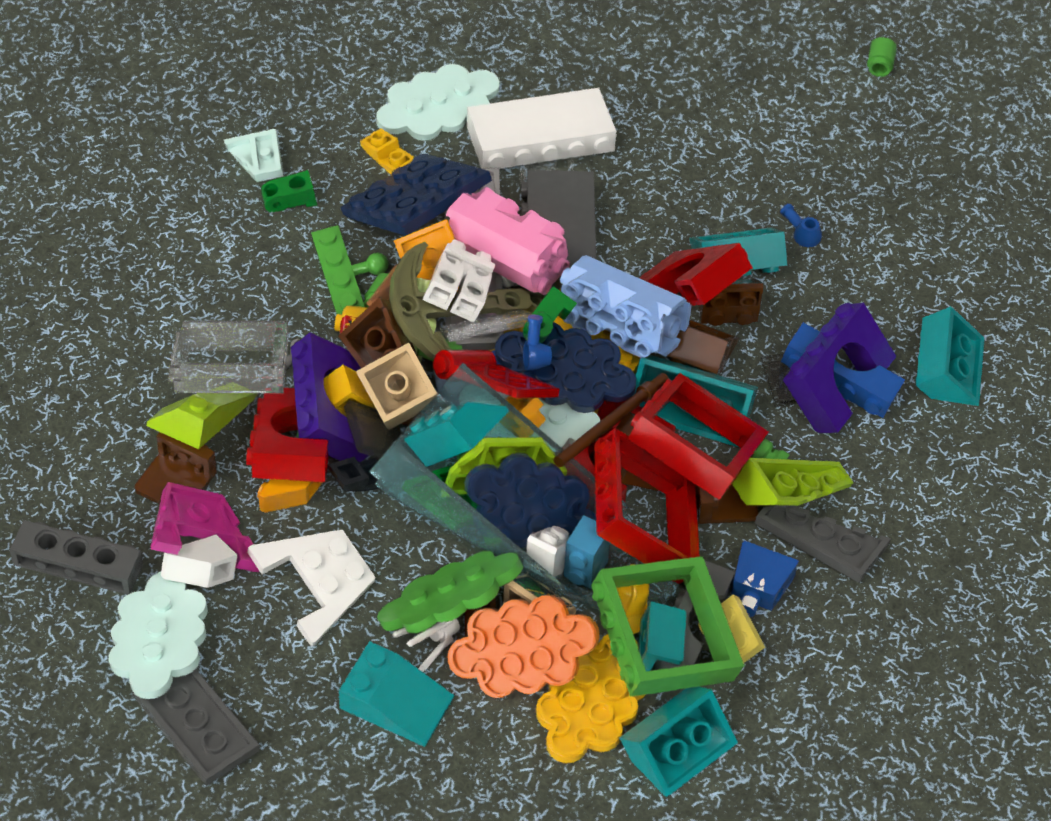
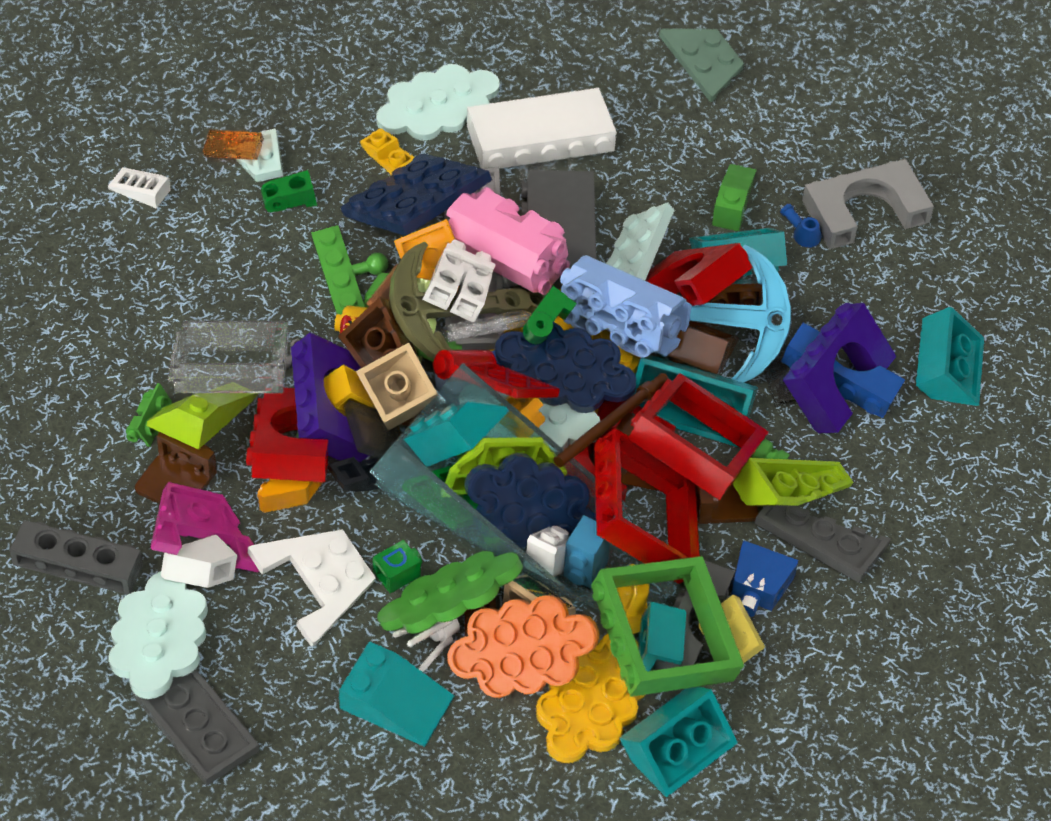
blue bar [523,315,552,371] -> none
bright green brick [867,37,897,77] -> none
none -> white slope [108,168,171,208]
none -> bright green hinge [126,383,172,447]
none -> clear orange plate [203,130,264,160]
none -> green brick [373,539,422,594]
none -> light aqua plate [606,202,674,281]
none -> sand green wing [659,29,744,102]
none -> medium azure piece [689,245,792,383]
none -> bright green slope [712,164,757,231]
none -> light grey arch [802,159,934,249]

